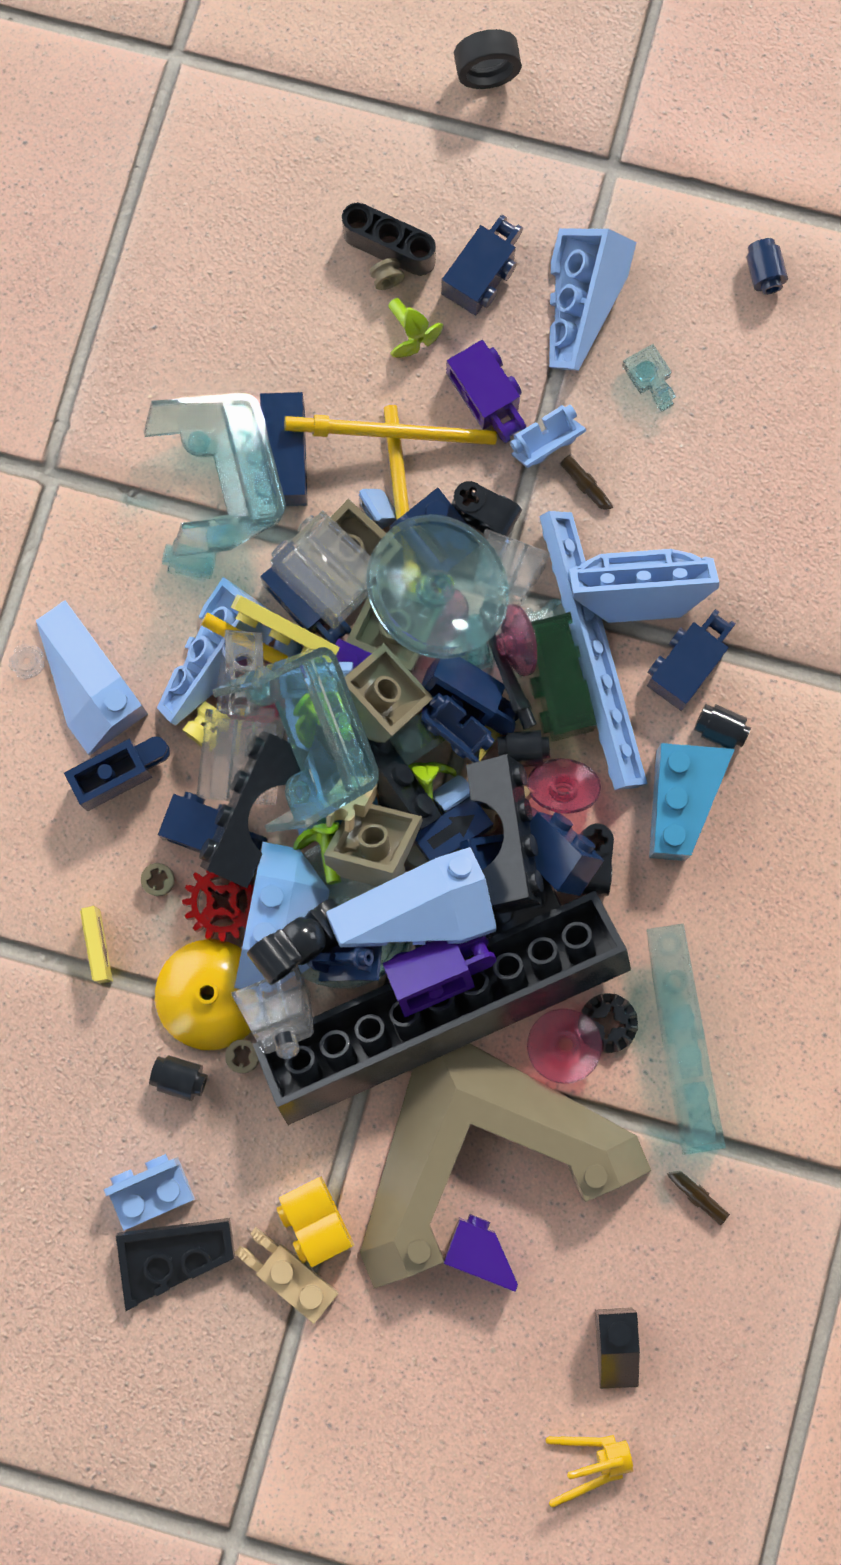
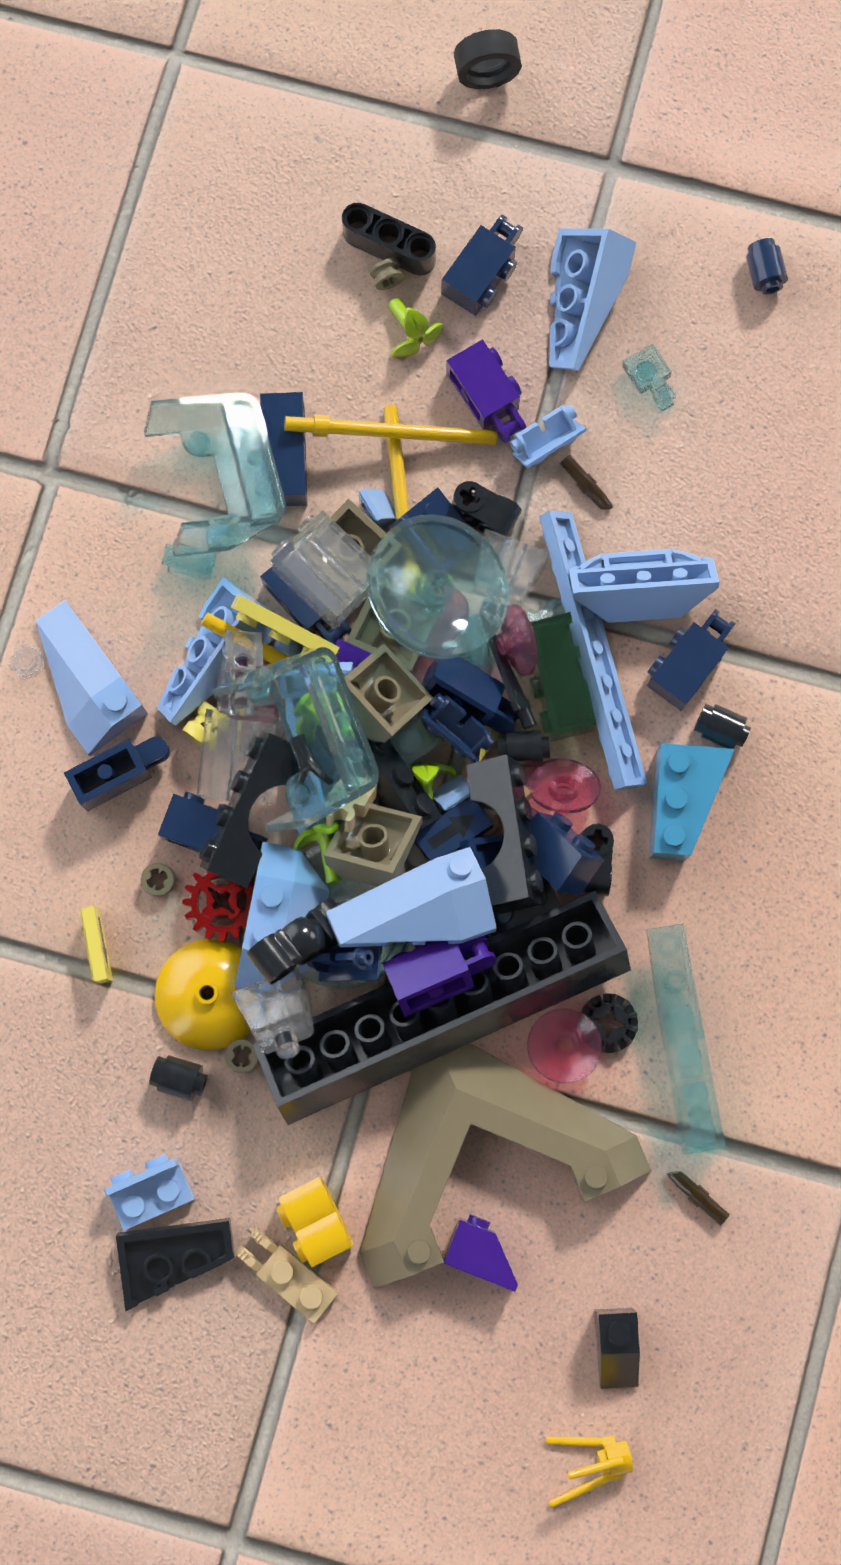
none -> black bar [290,733,334,785]

